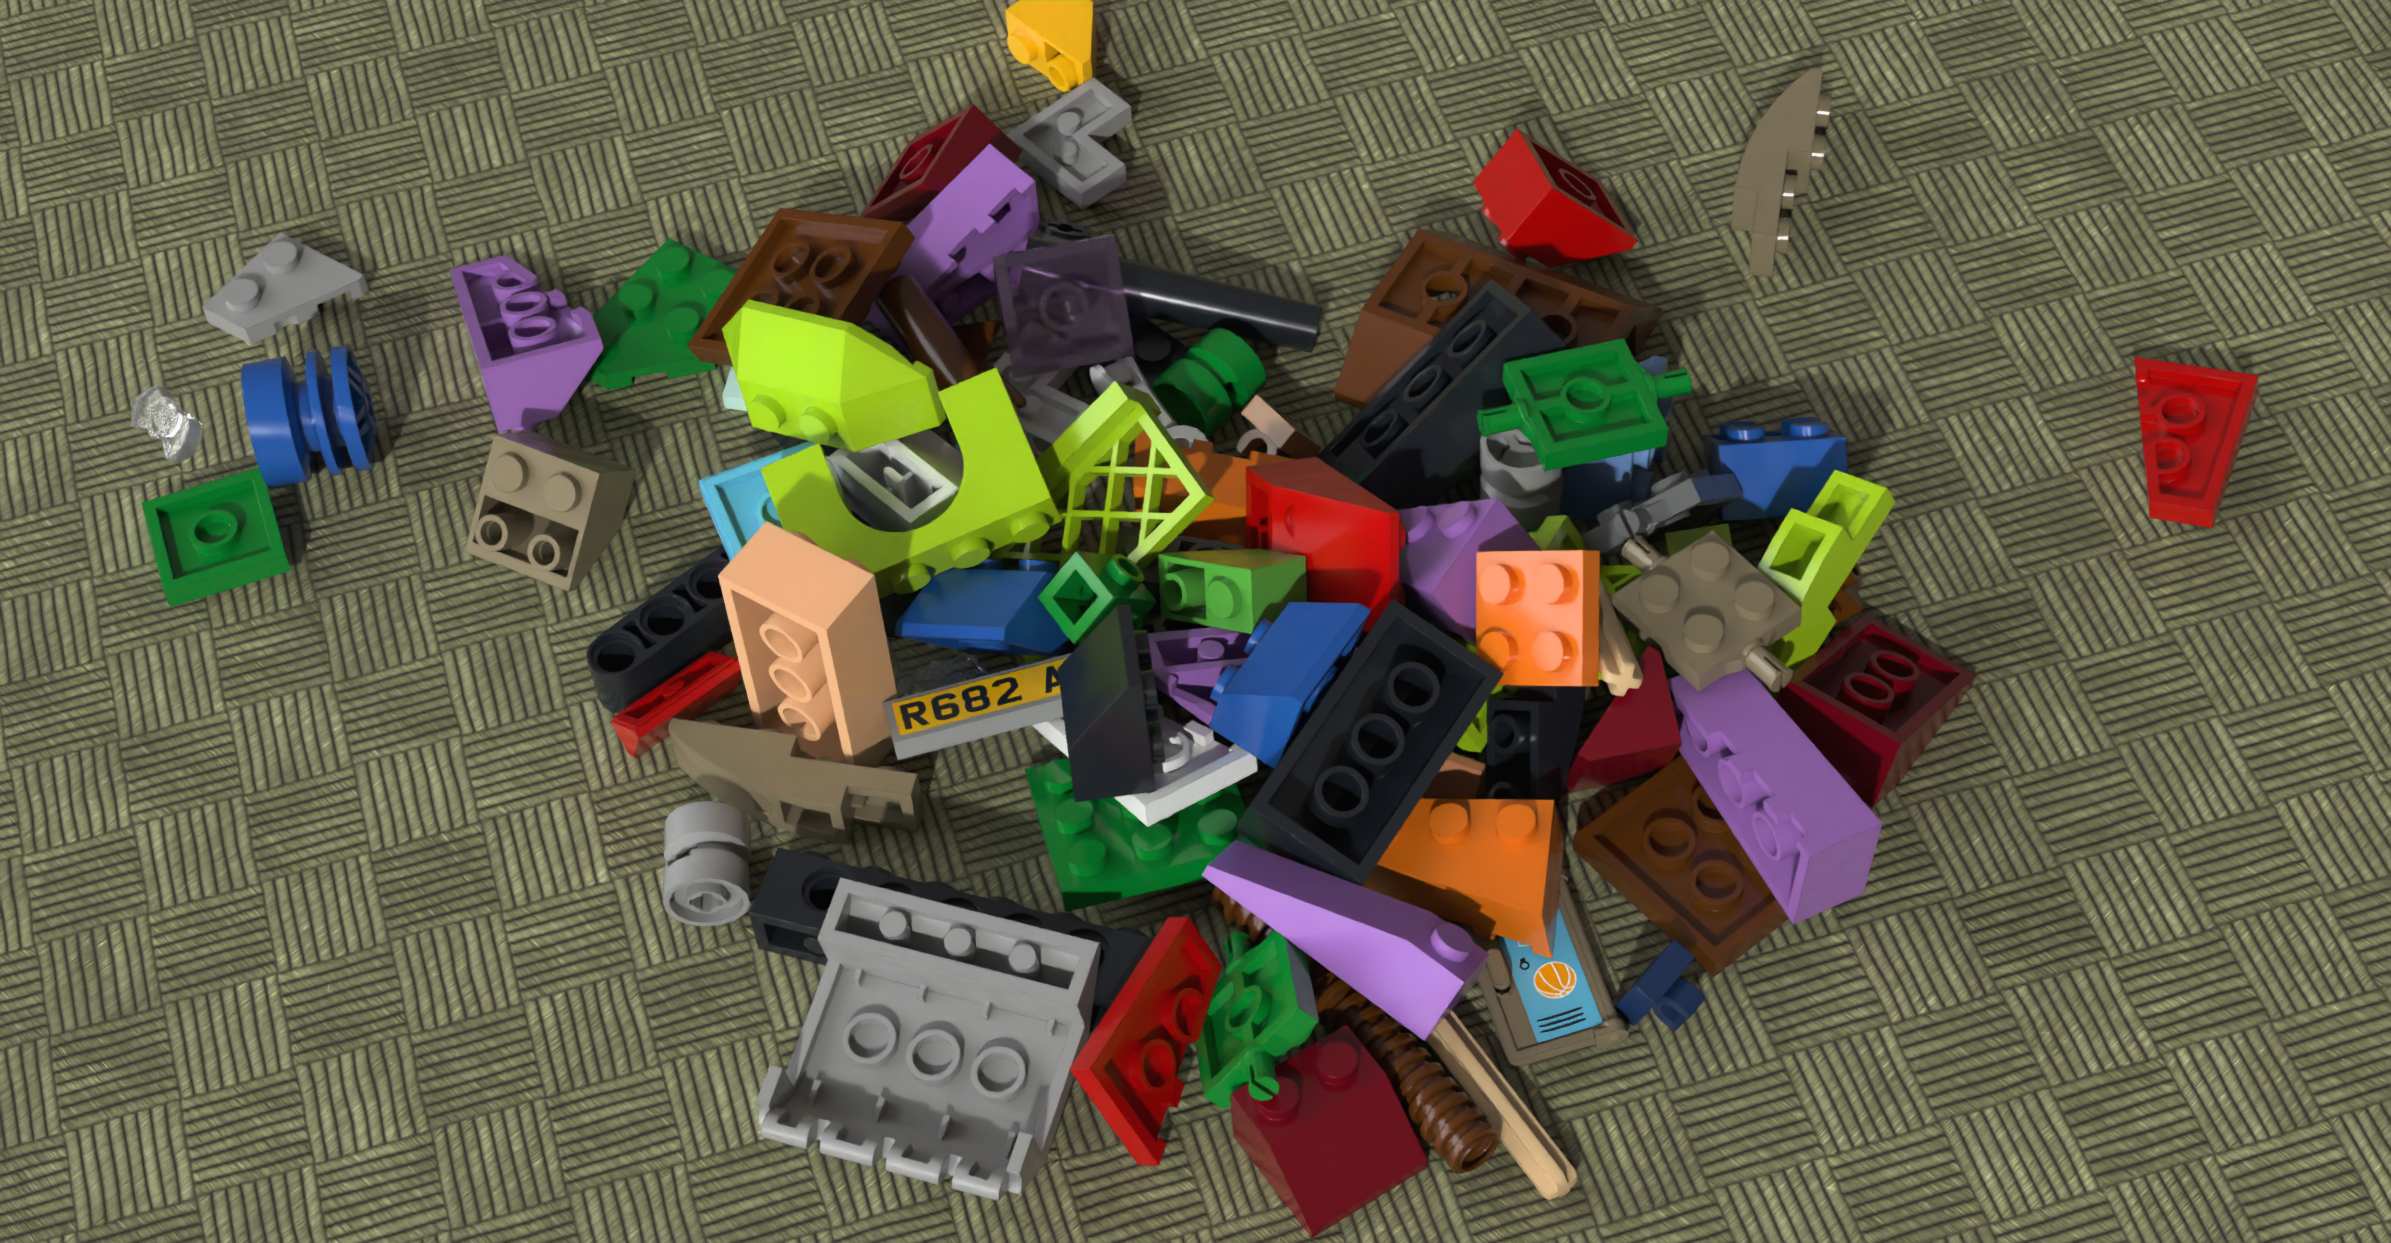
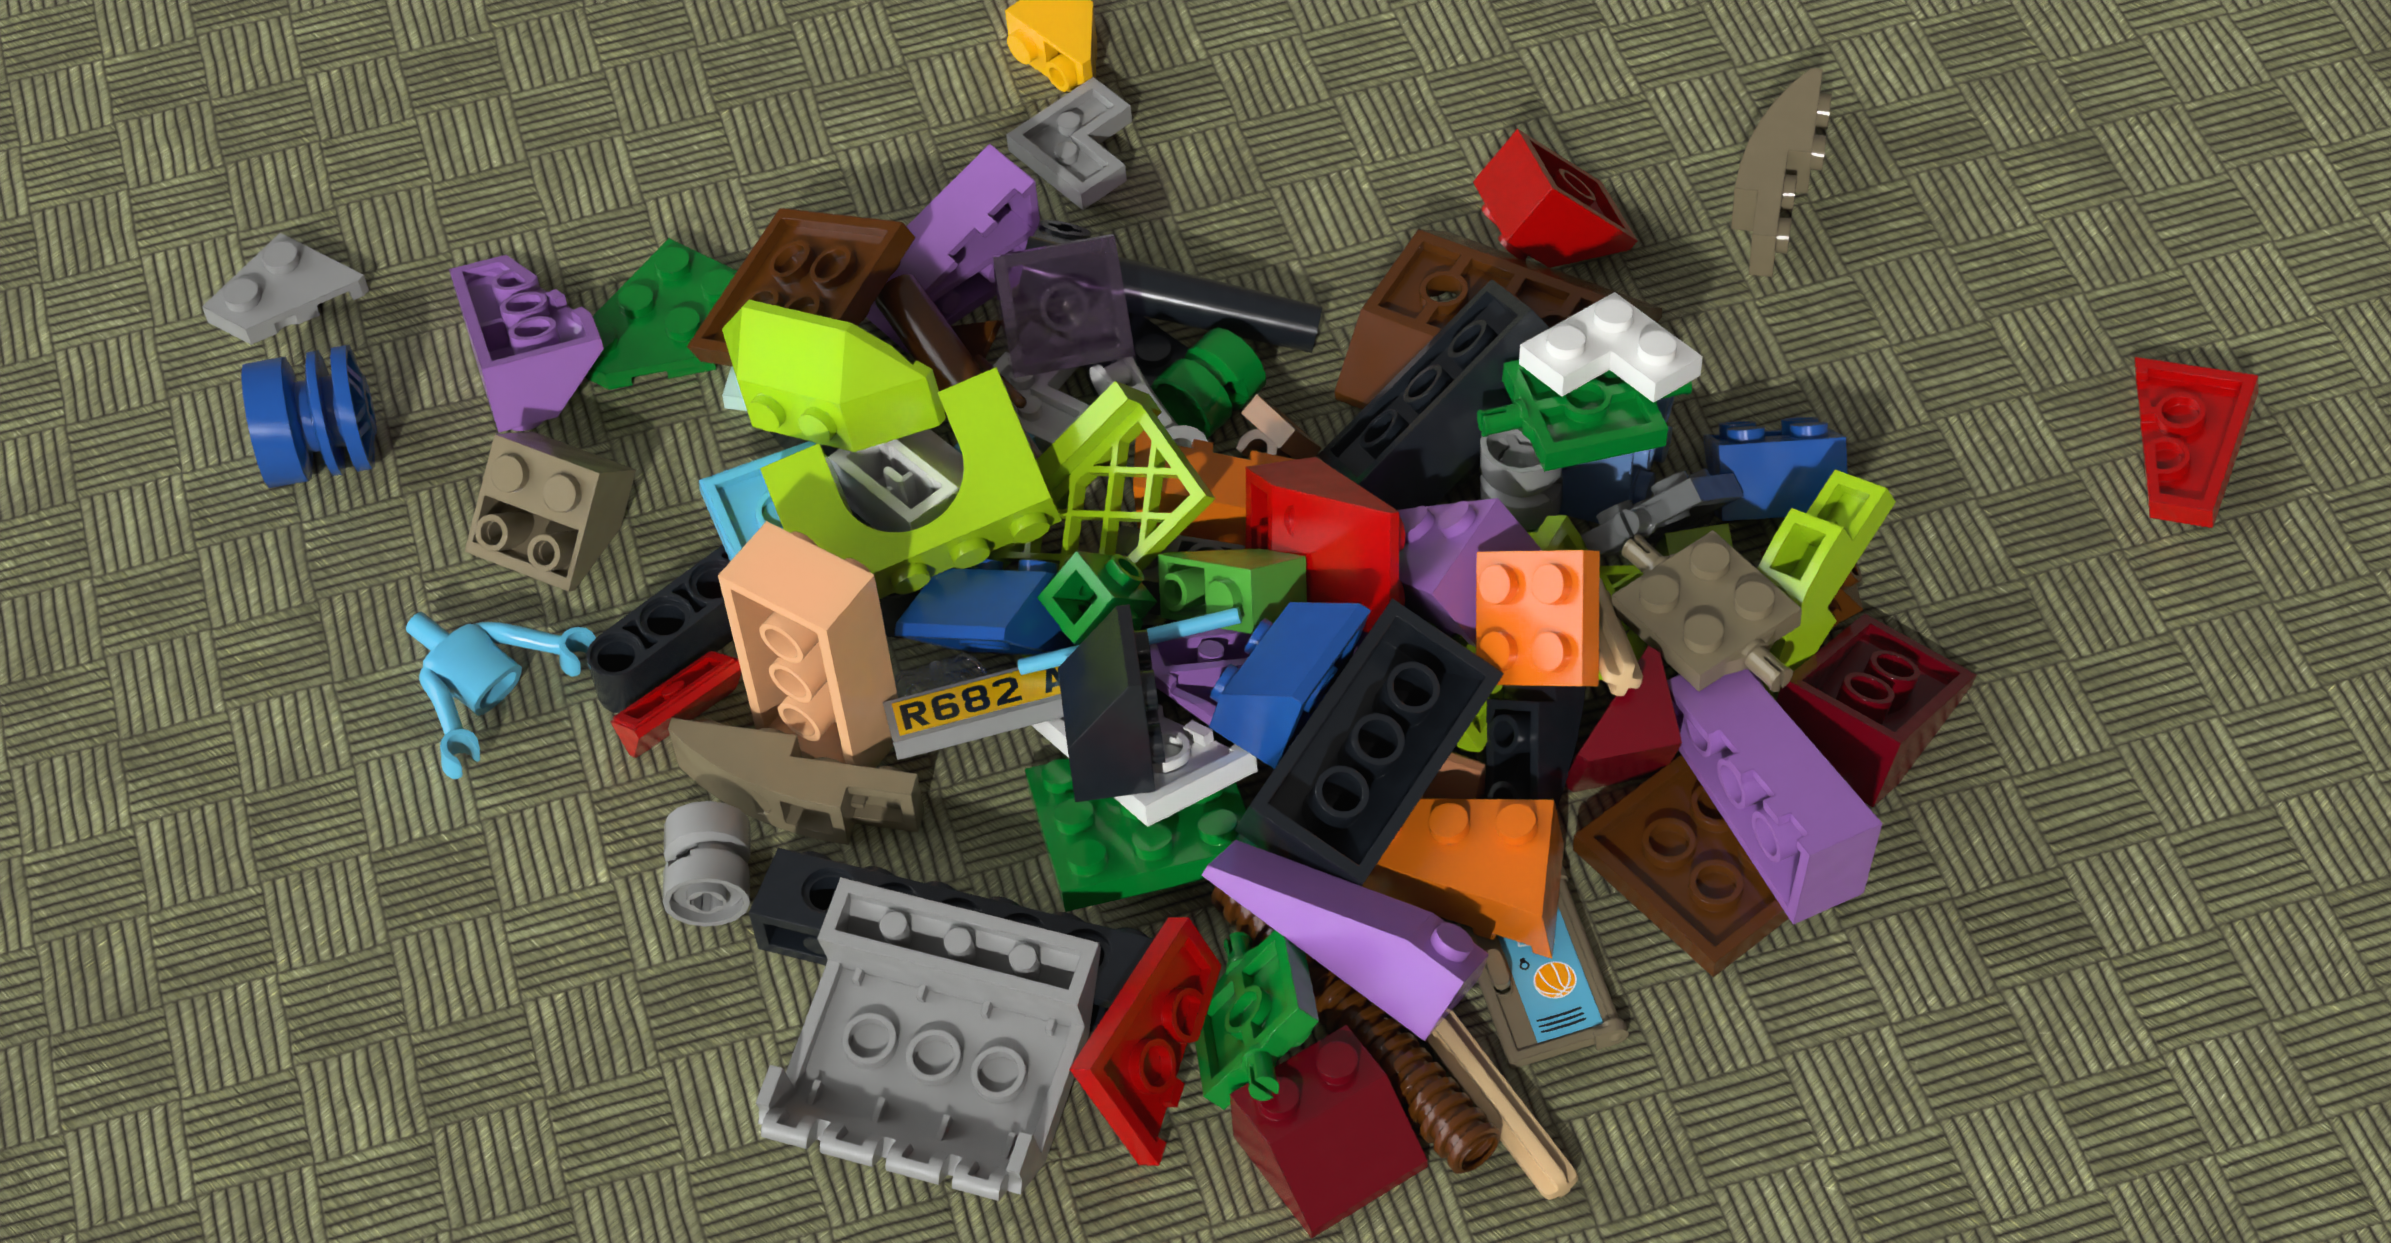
clear piece [131,386,203,462] -> none
green plate [141,468,292,607] -> none
dark red slope [860,104,1022,221] -> none
dark blue tile [1615,939,1706,1031] -> none
none -> medium azure piece [406,612,596,779]
none -> medium azure axle [1017,607,1242,675]
none -> white plate [1519,292,1703,403]

